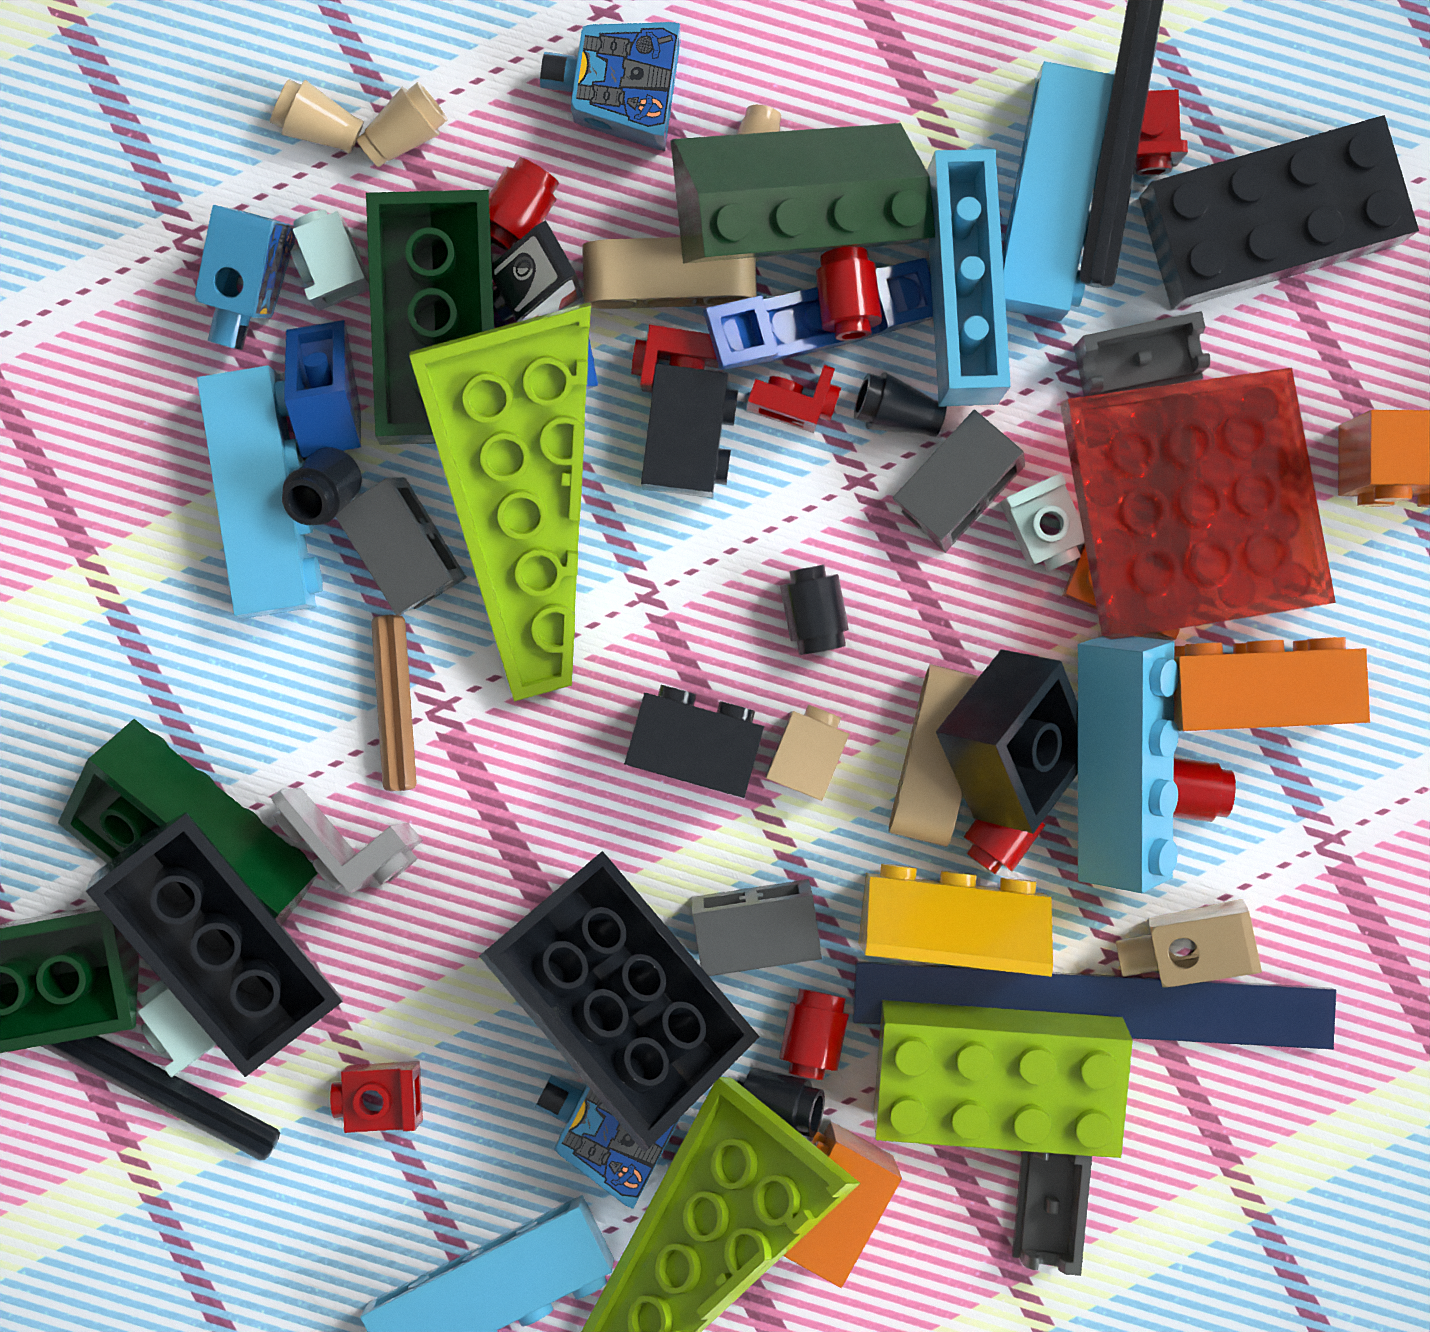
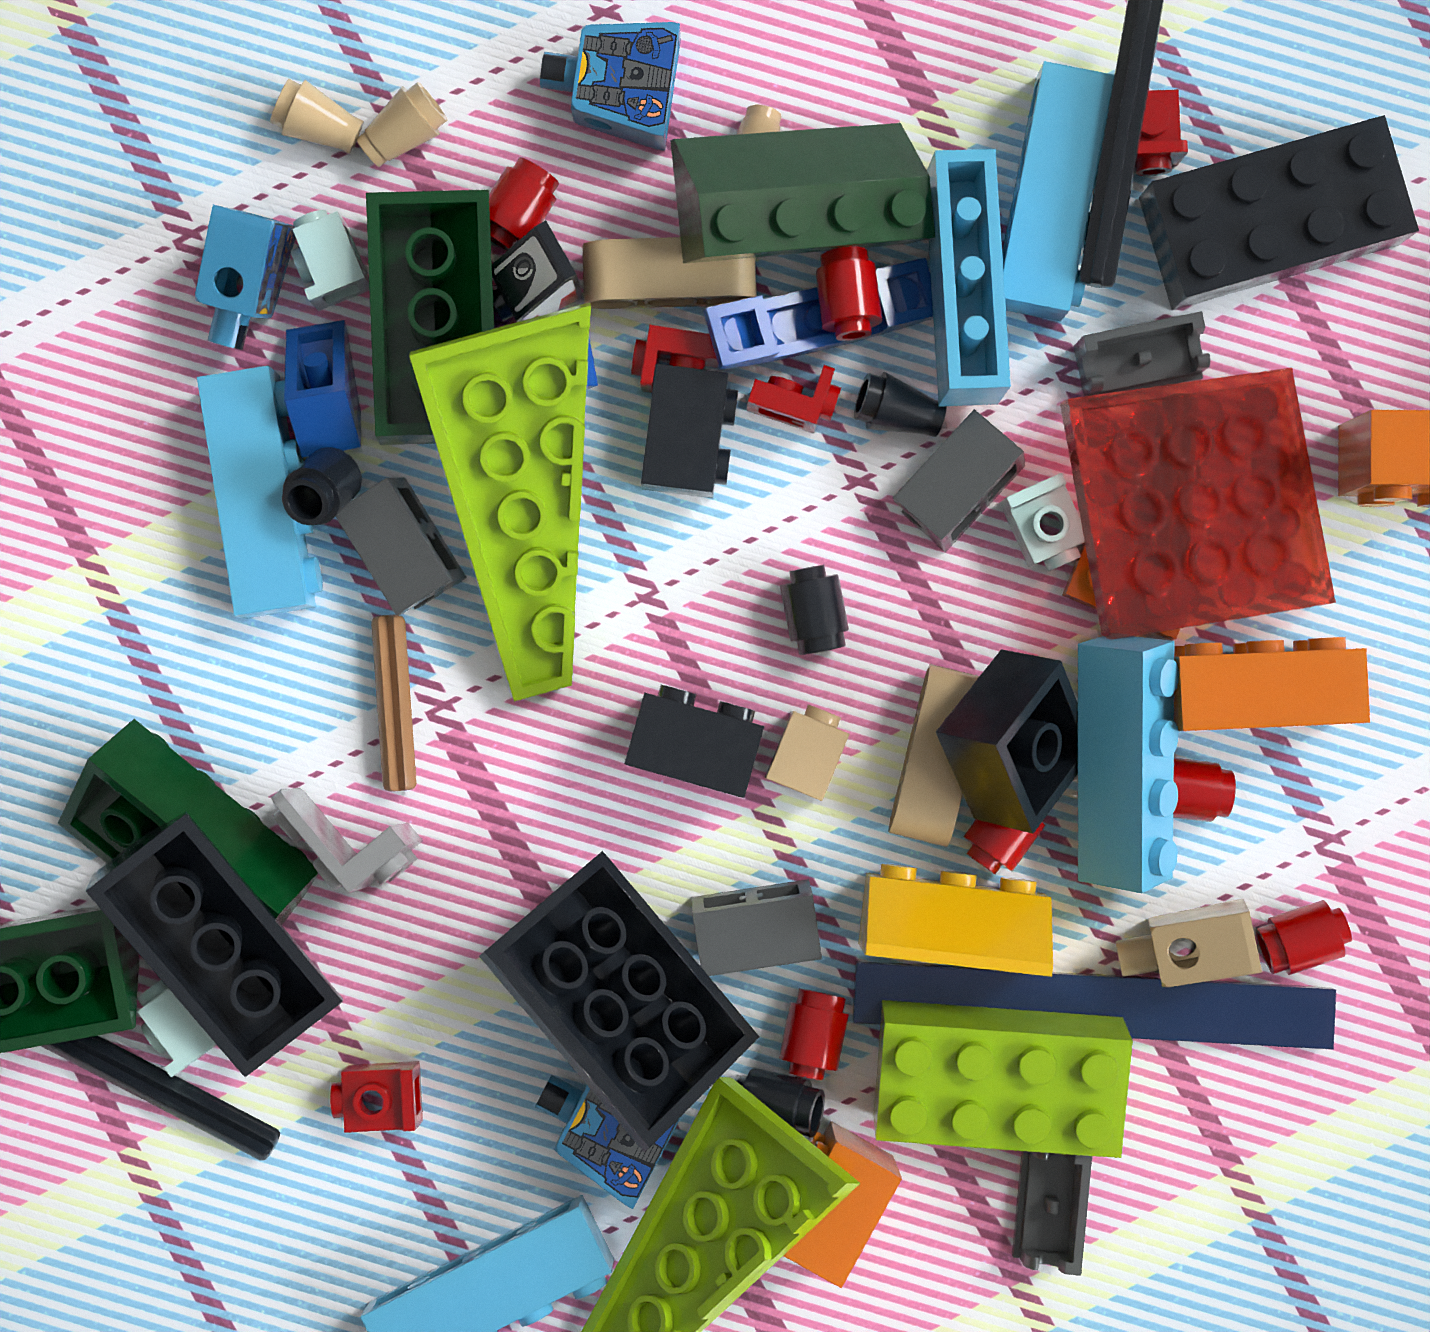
none -> red brick [1256,900,1352,975]

